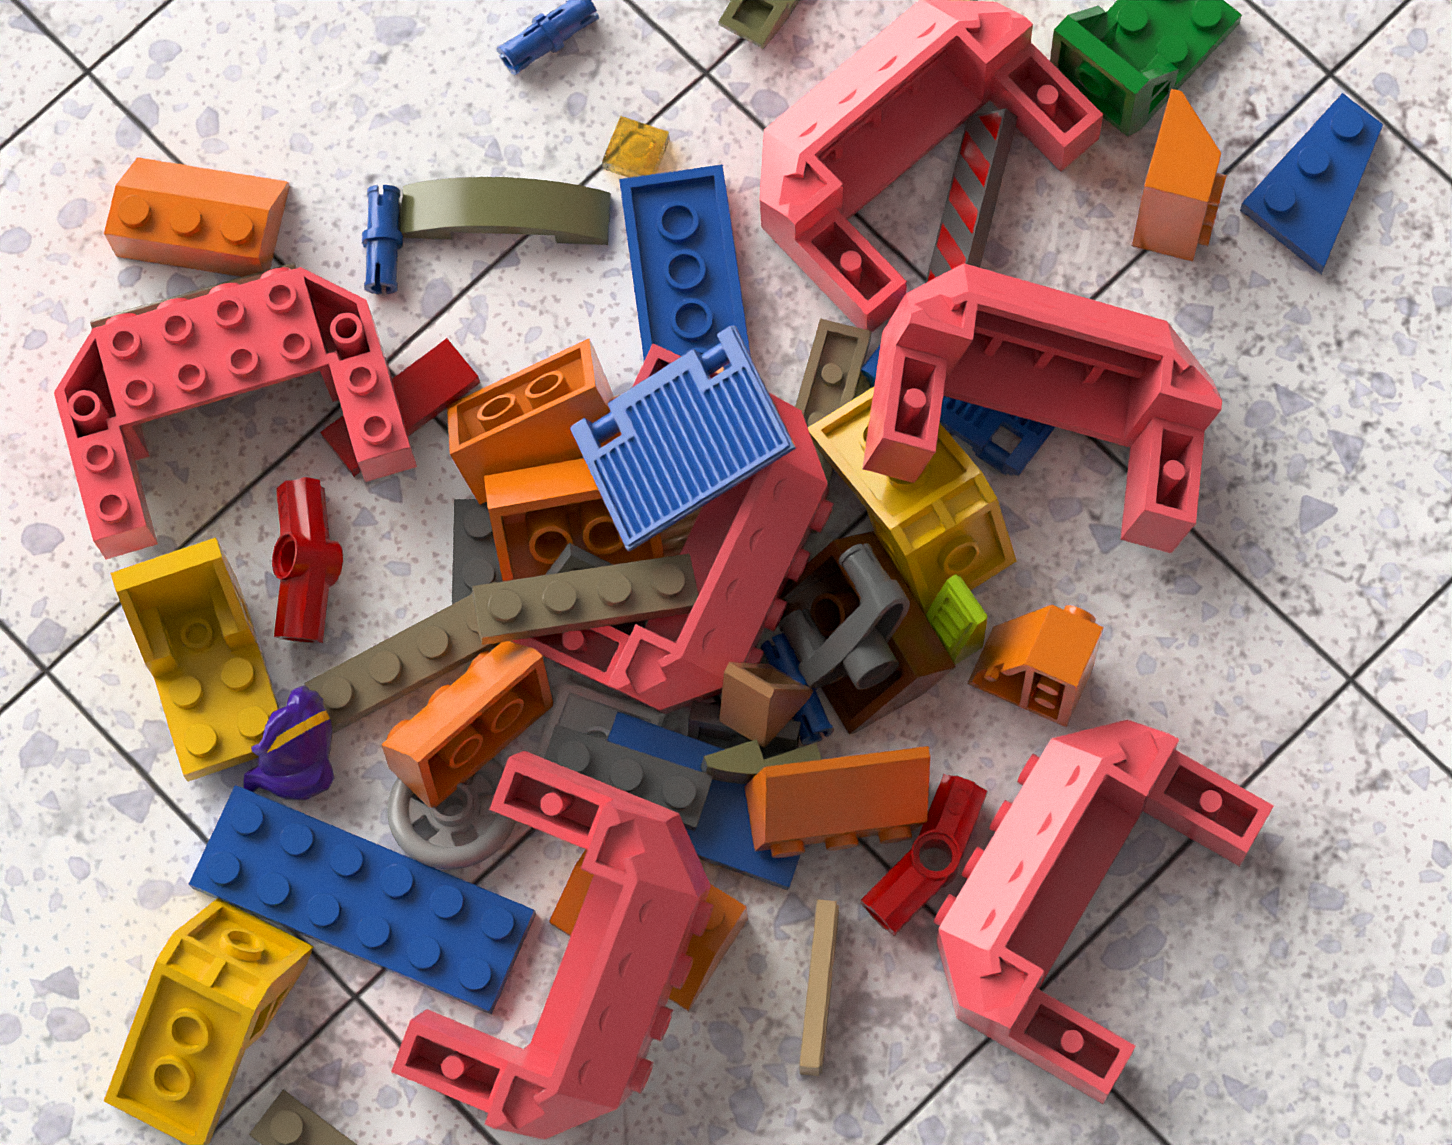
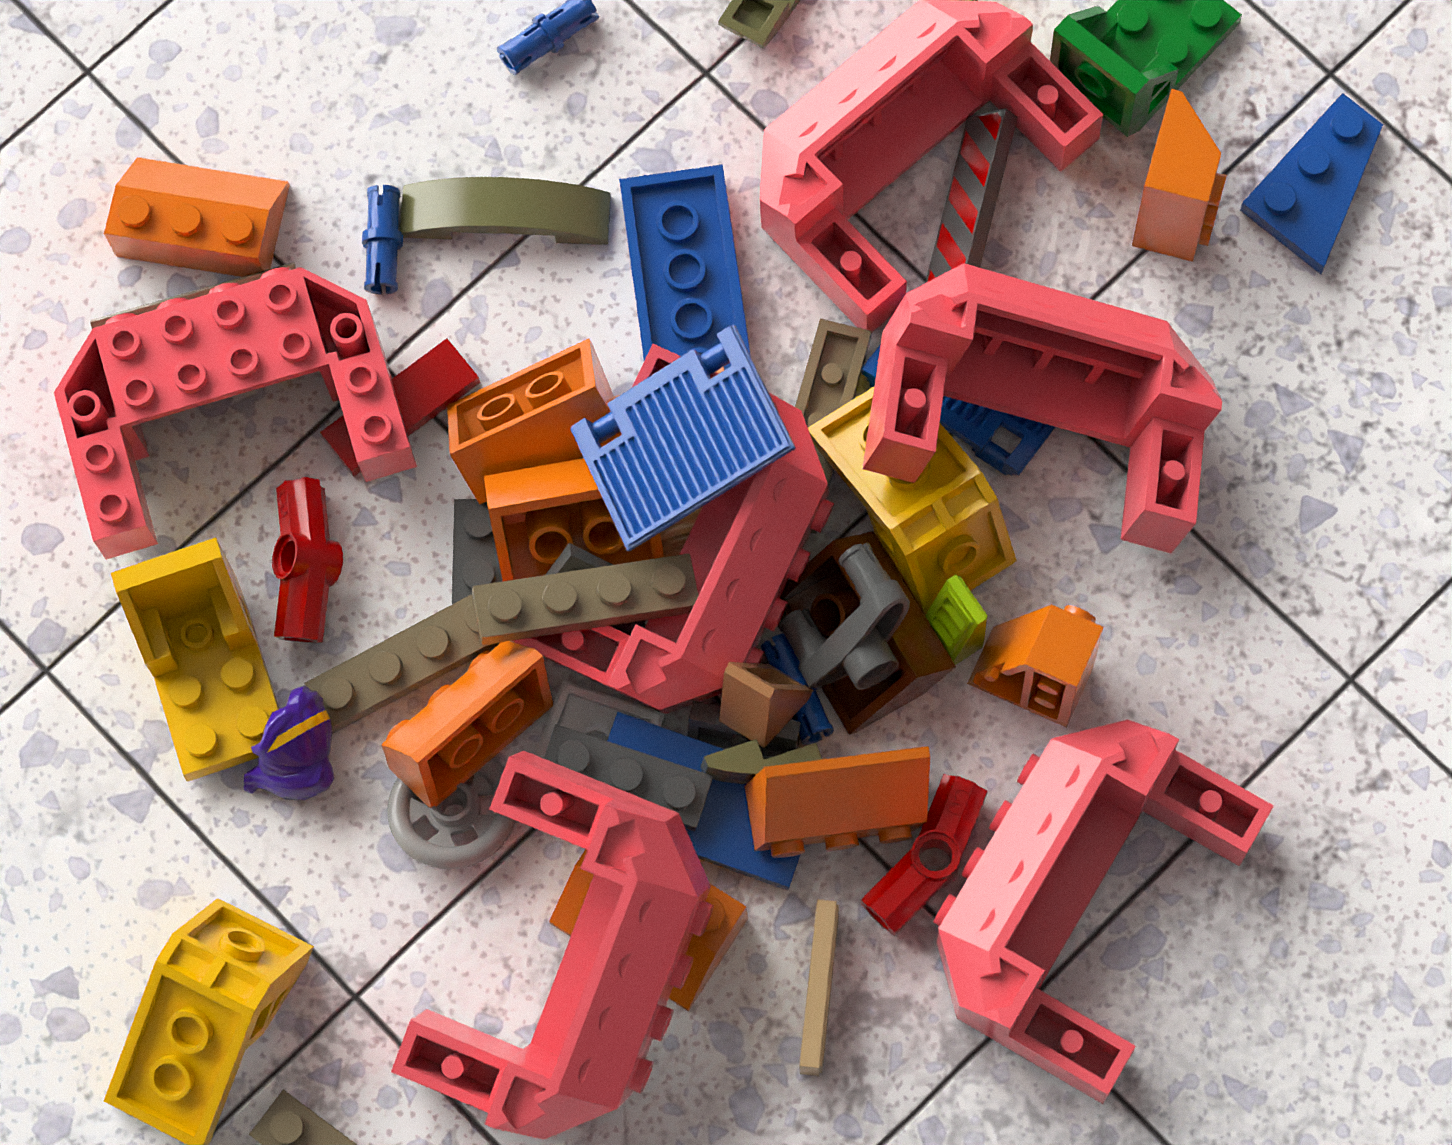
blue plate [189,785,536,1015] -> none
clear yellow plate [602,116,670,178] -> none

